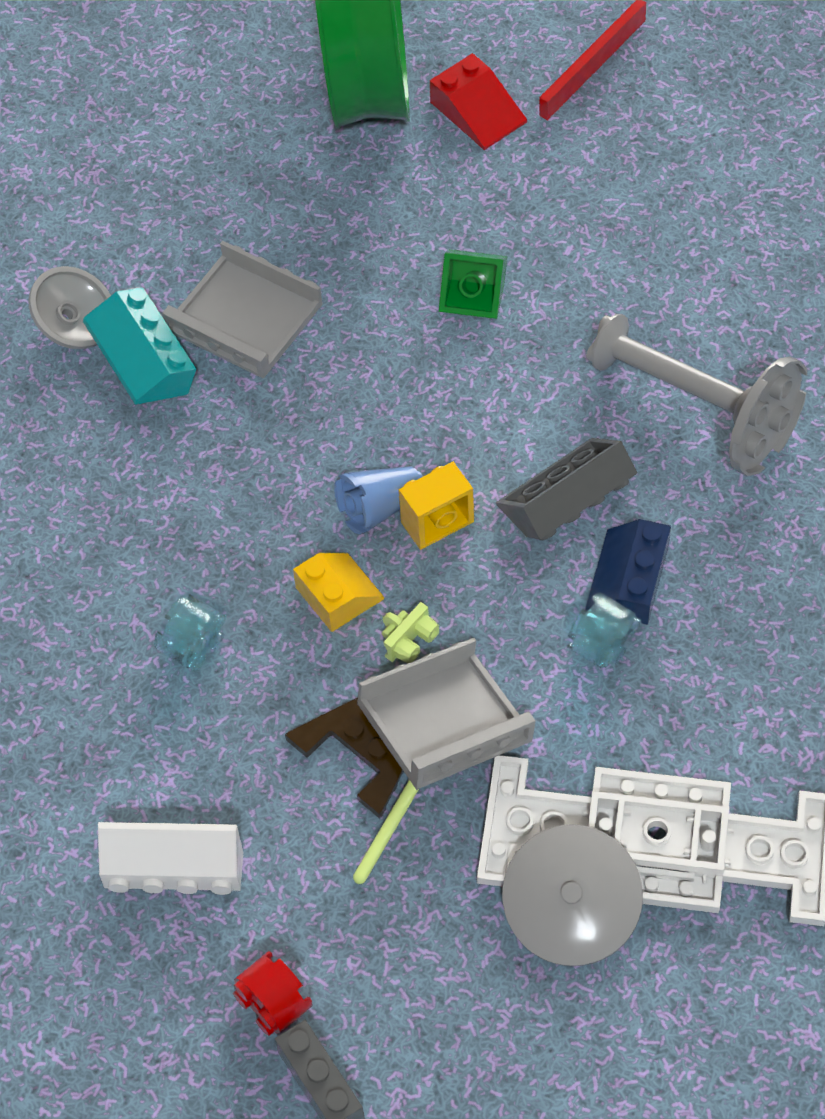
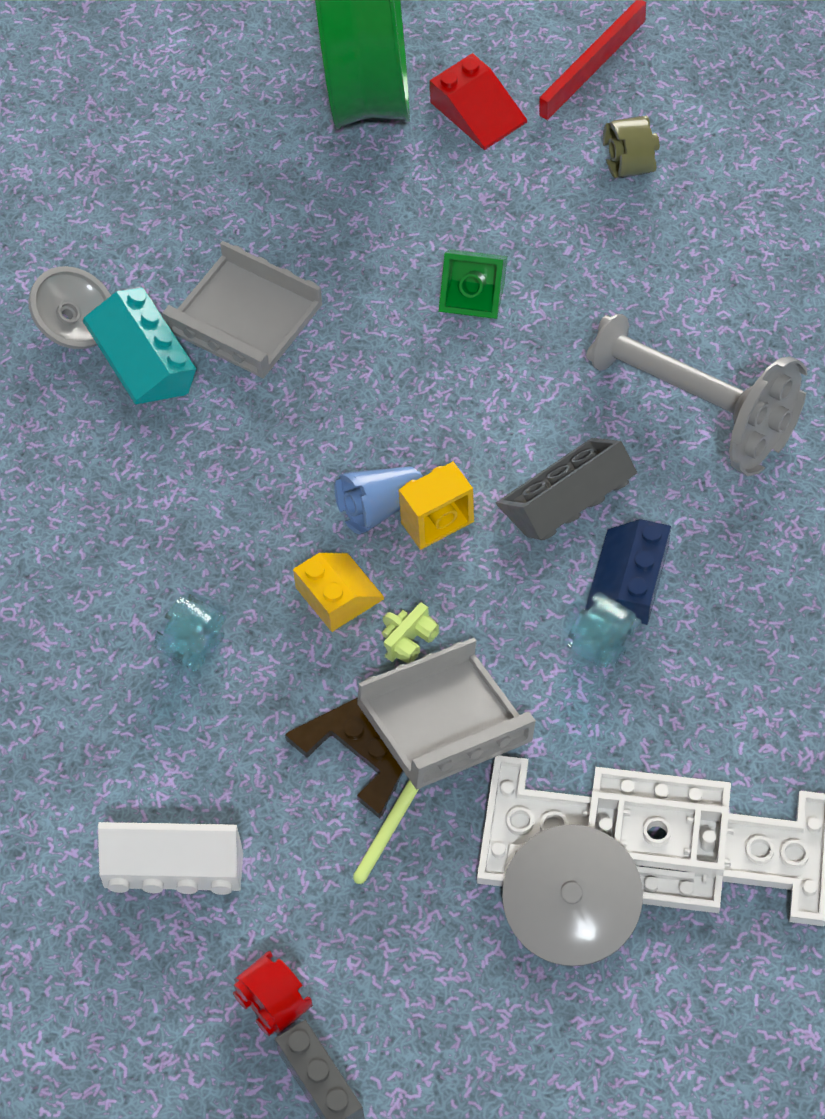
none -> olive brick [603,115,660,178]

